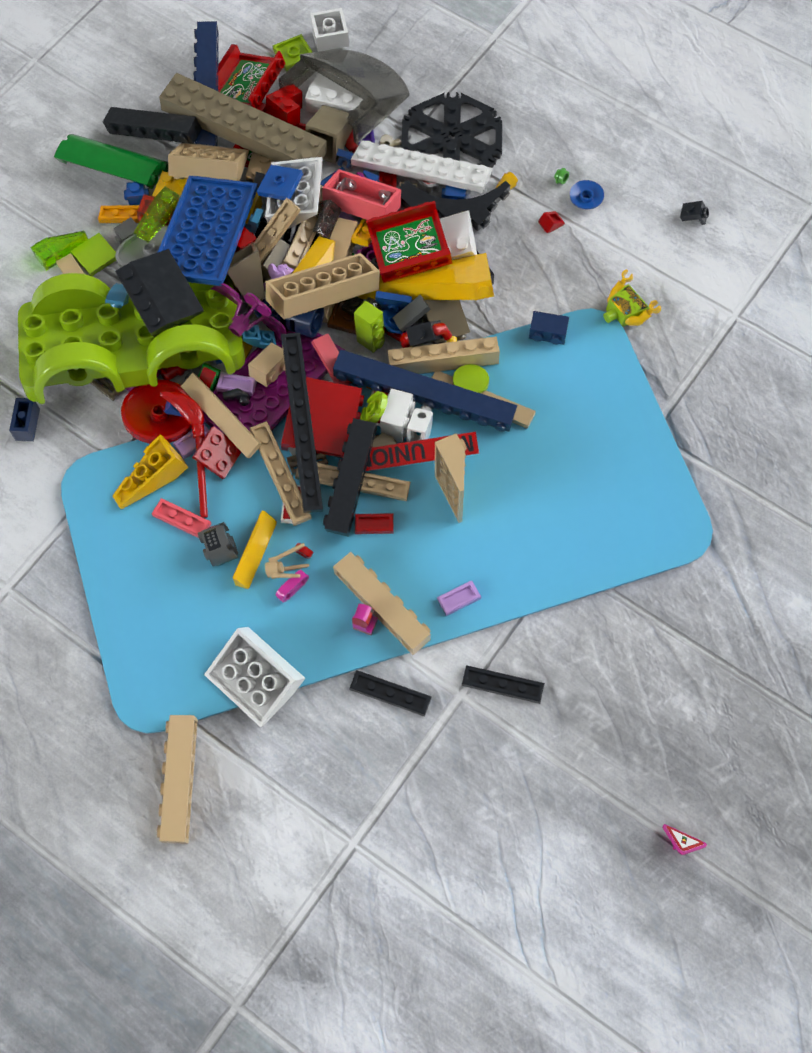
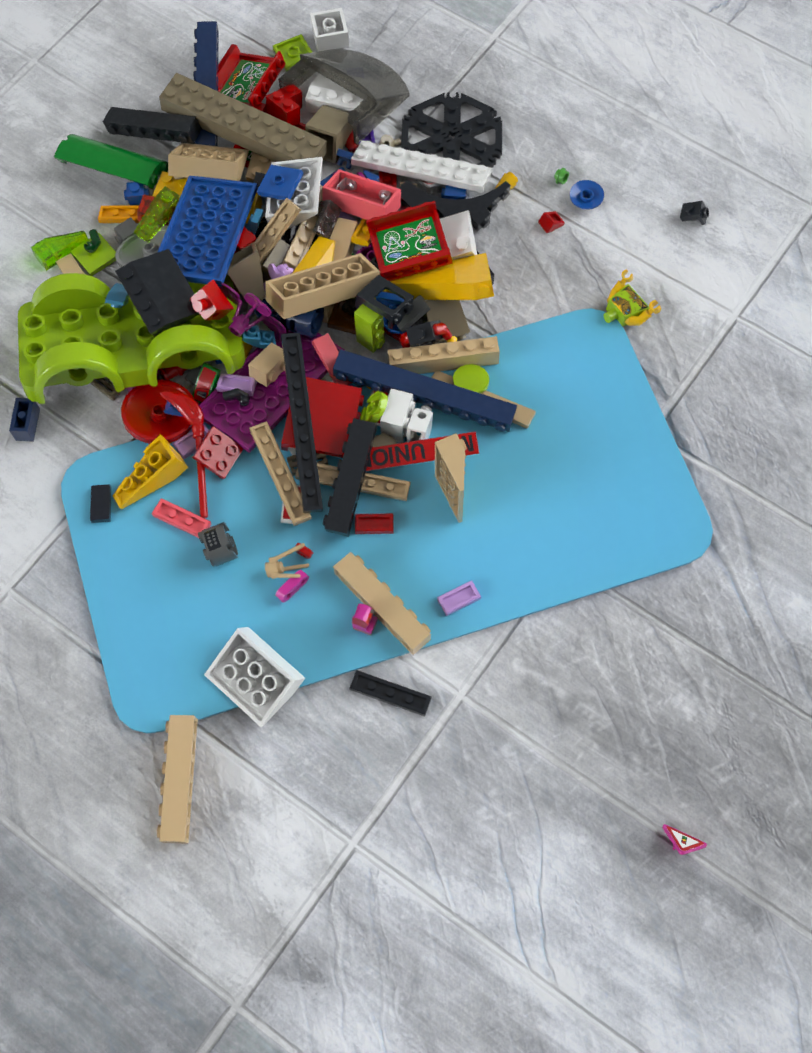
tan tile [181,373,262,459] -> none
yellow slope [232,510,277,589] -> none
black tile [462,665,545,704] -> none
dark blue brick [529,311,569,345] -> none
none -> dark green arm [84,229,101,253]
none -> black tile [90,484,111,523]
none -> red torso [190,279,234,320]
none -> black window [355,275,414,329]

